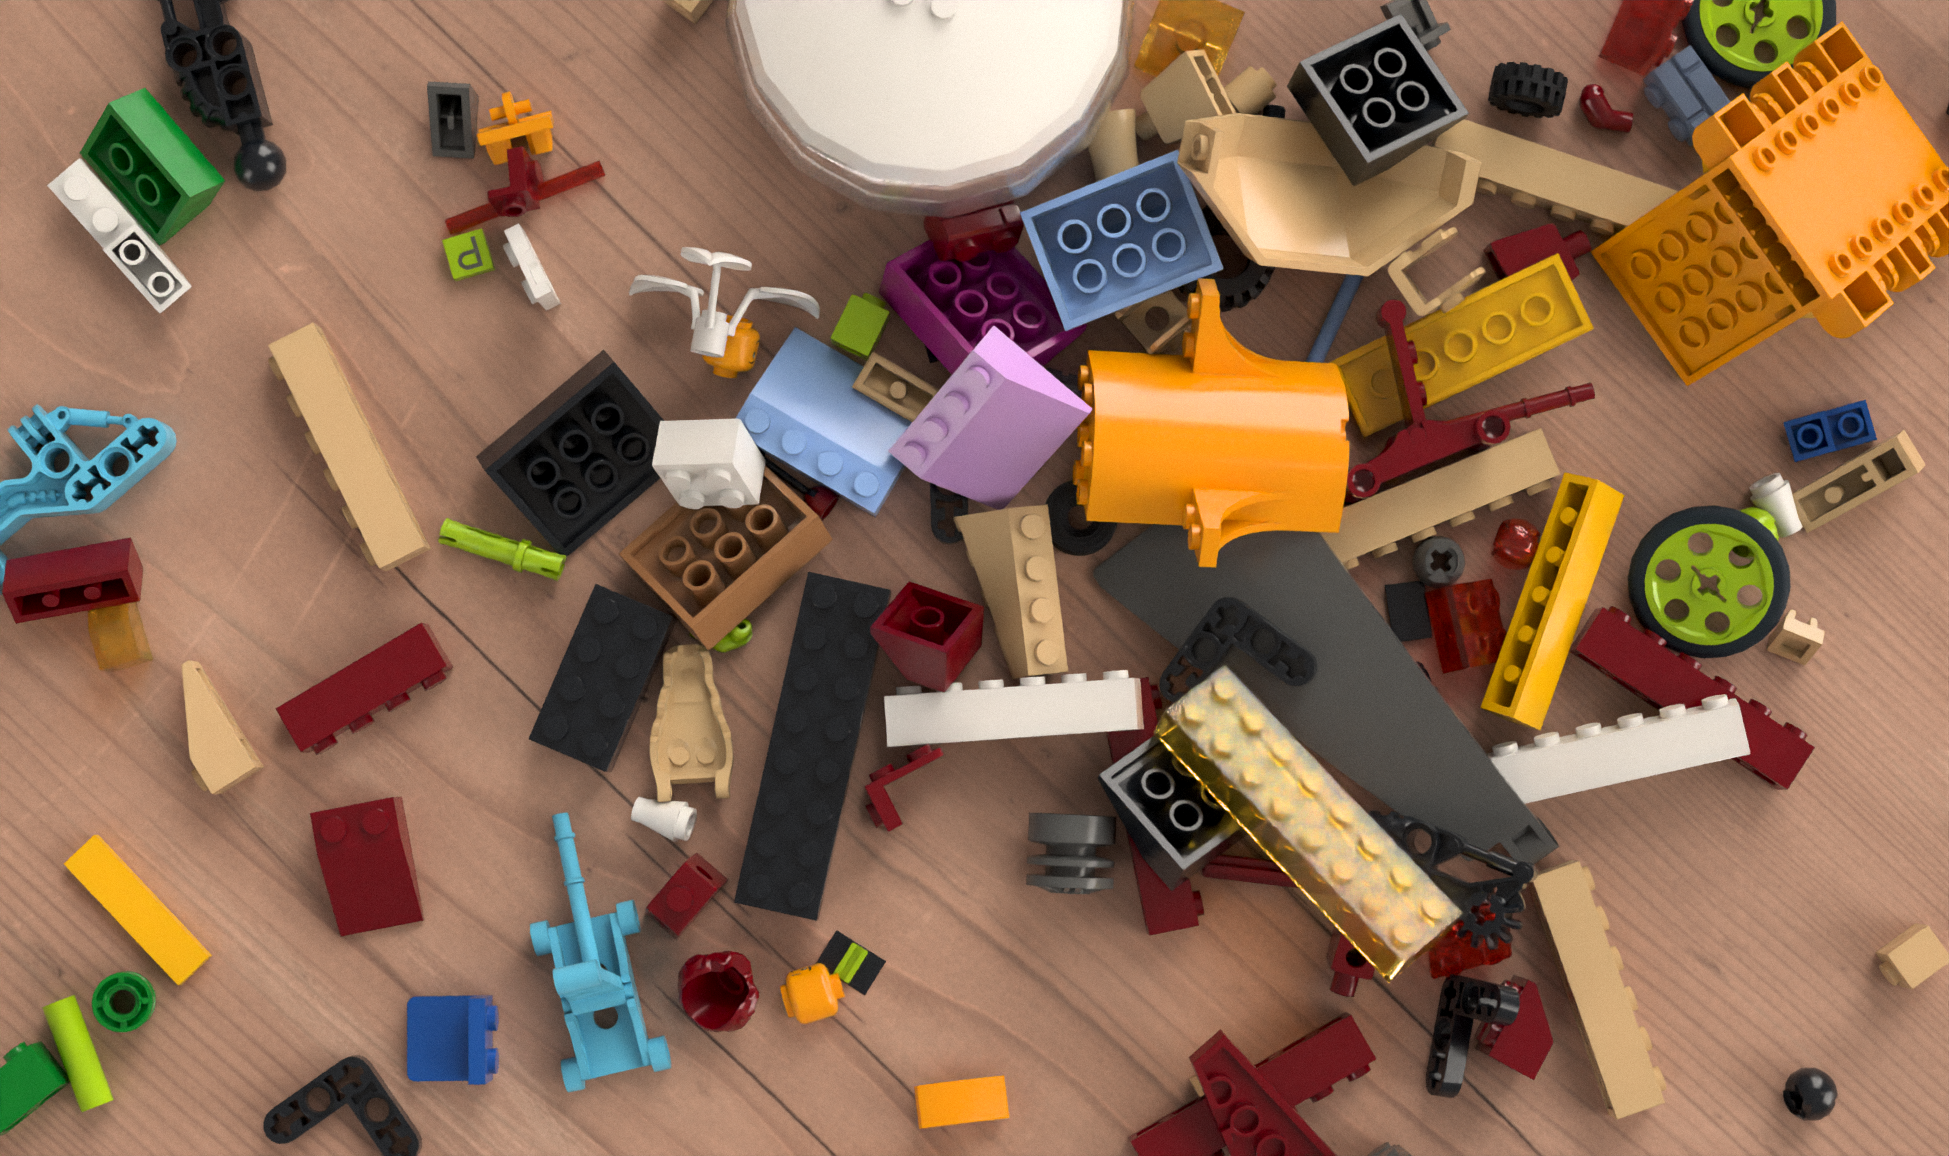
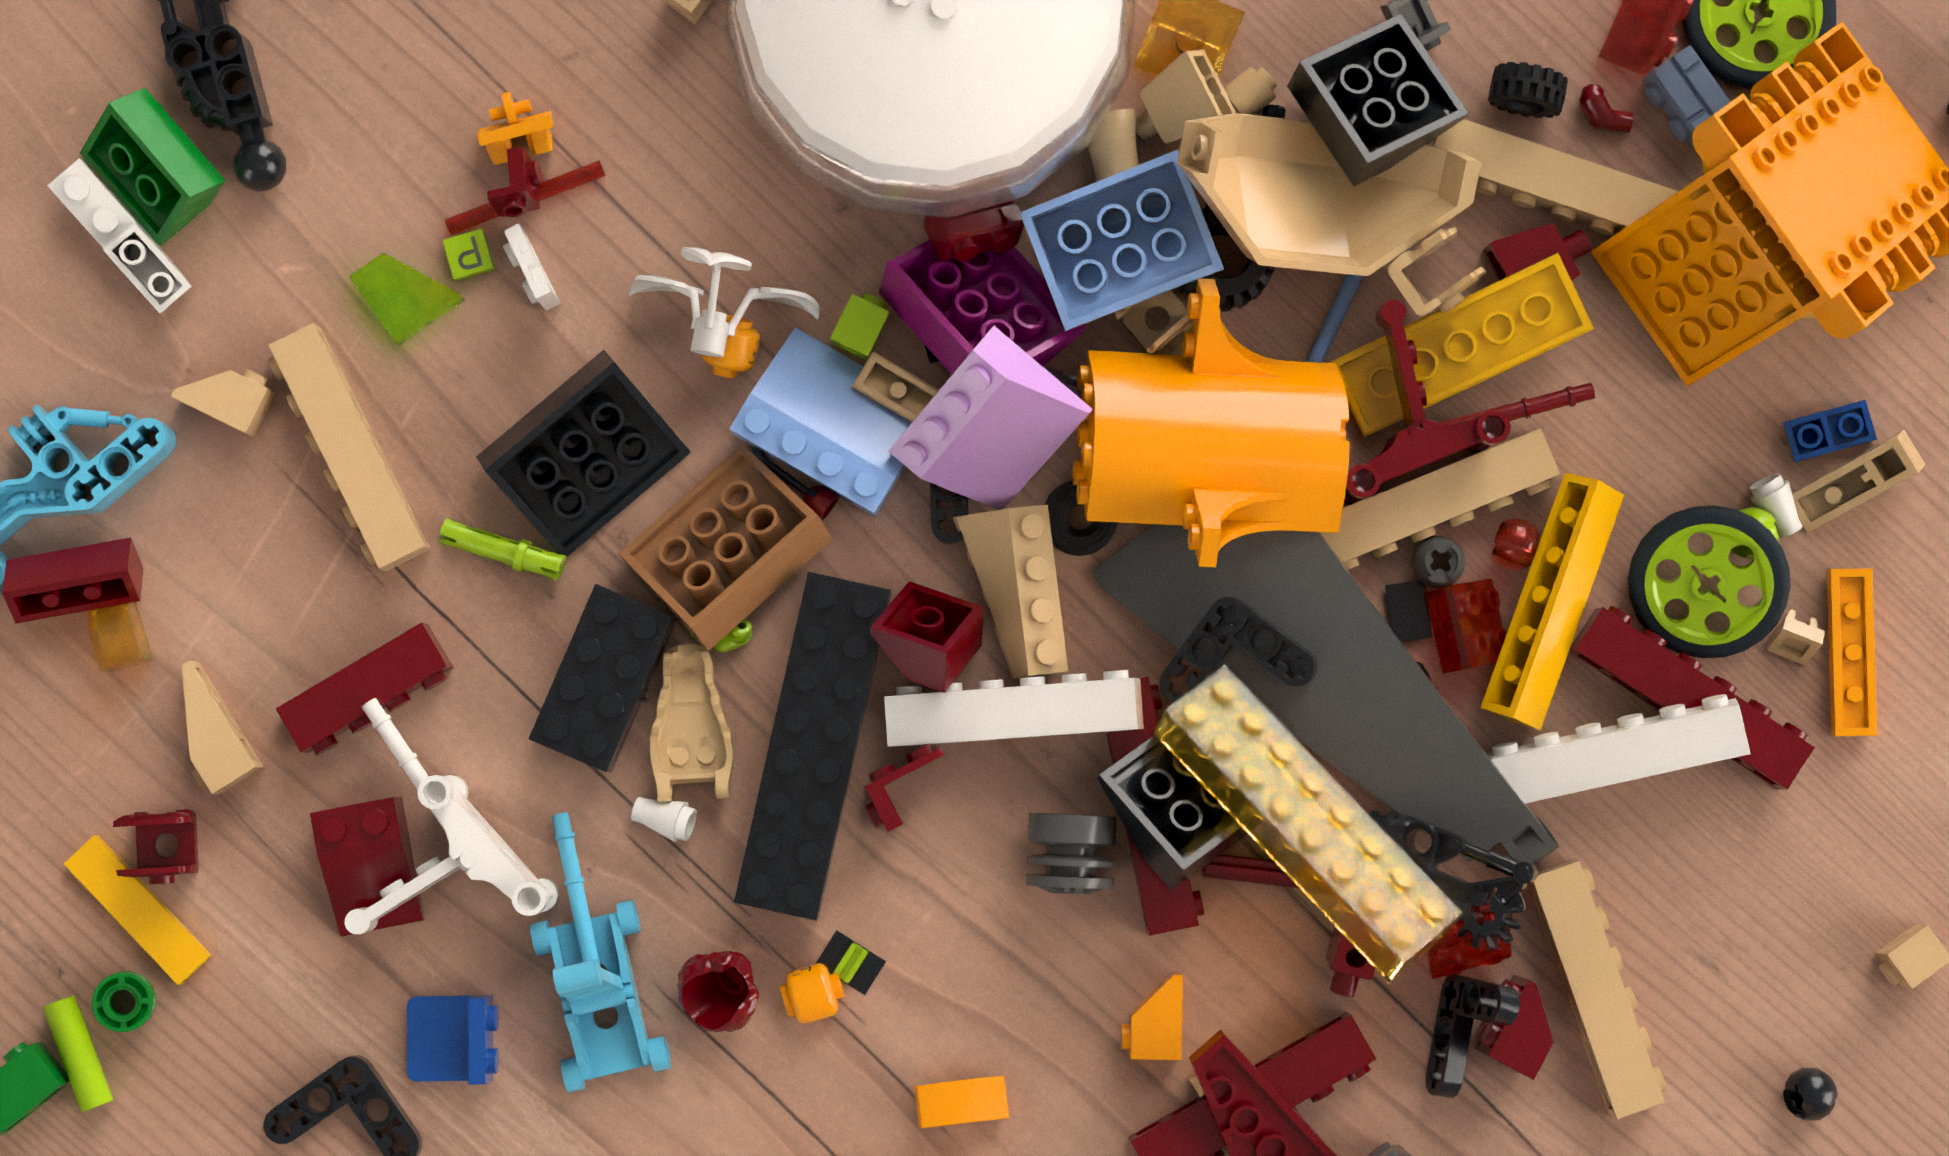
dark grey slope [427,81,479,159] -> none
dark red torso [645,853,729,941] -> none
white brick [652,419,766,509] -> none
none -> dark red piece [113,809,199,885]
none -> tan slope [170,369,277,438]
none -> white piece [345,698,560,935]
none -> clear neon green wing [349,253,465,346]
none -> light orange slope [1121,972,1183,1060]
none -> light orange plate [1826,568,1877,736]

